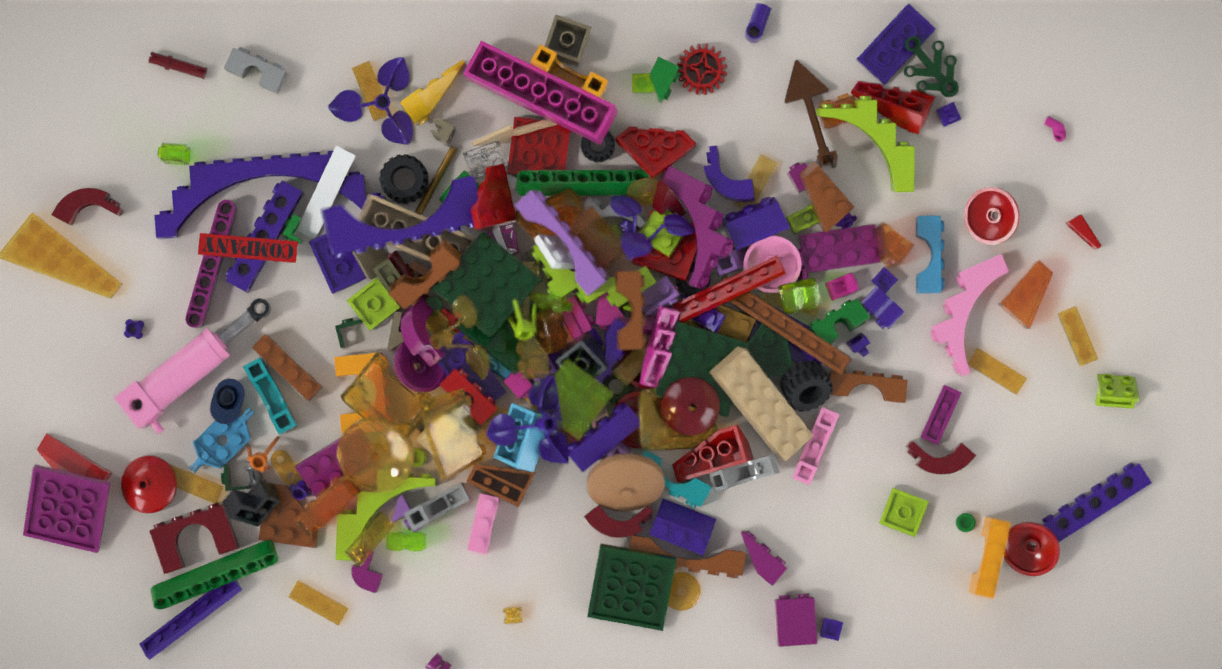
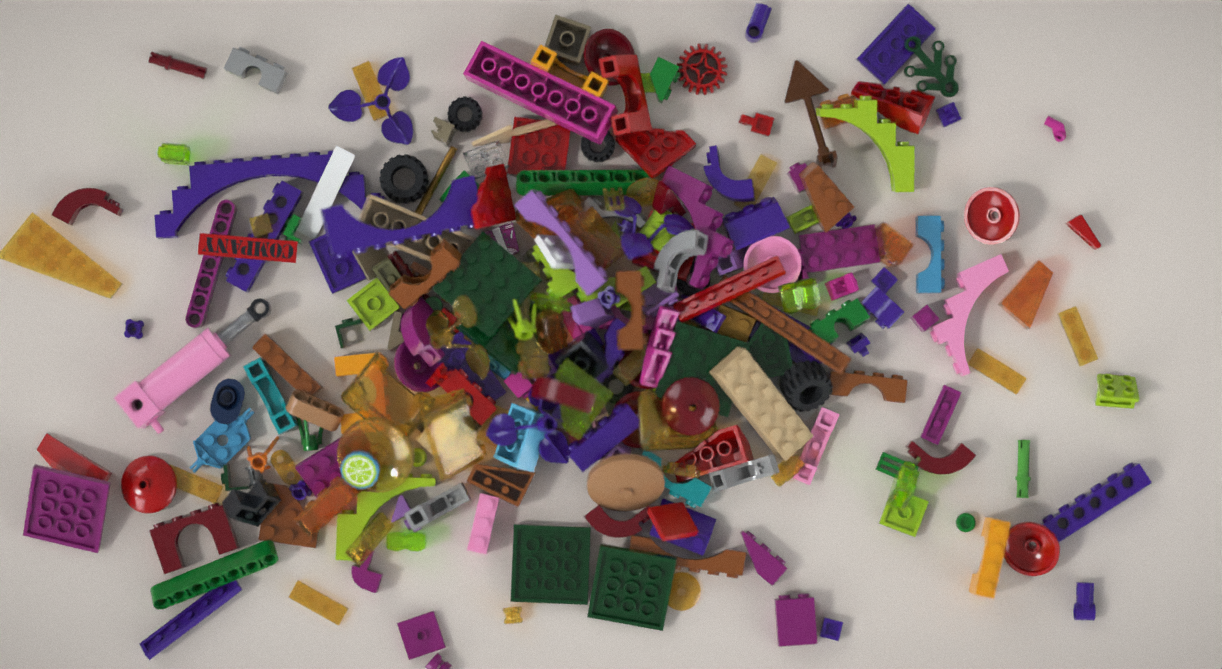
yellow wedge [400,59,466,126] -> none
none -> clear yellow tile [249,213,273,237]
none -> medium nougat beam [286,390,344,431]
none -> green plant [296,417,324,451]
none -> tile [341,450,380,489]
none -> magenta plate [397,611,446,660]
none -> red plate [425,363,452,387]
none -> black tyre [447,96,482,132]
none -> dark green plate [511,524,591,605]
none -> dark red arch [530,377,596,414]
none -> medium lavender slope [570,298,615,328]
none -> dark red dish [584,29,635,86]
none -> dark purple plate [598,286,620,309]
none -> red arch [599,55,652,136]
none -> clear yellow tile [603,187,625,211]
none -> red tile [647,502,698,542]
none -> light grey arch [654,230,708,293]
none -> clear yellow plate [662,462,700,478]
none -> red plate [738,113,774,137]
none -> clear yellow piece [771,454,806,487]
none -> green tile [875,452,918,485]
none -> clear neon green torso [886,461,920,511]
none -> magenta brick [910,305,939,332]
none -> bright green pin [1015,440,1031,498]
none -> dark purple piece [1073,582,1096,621]

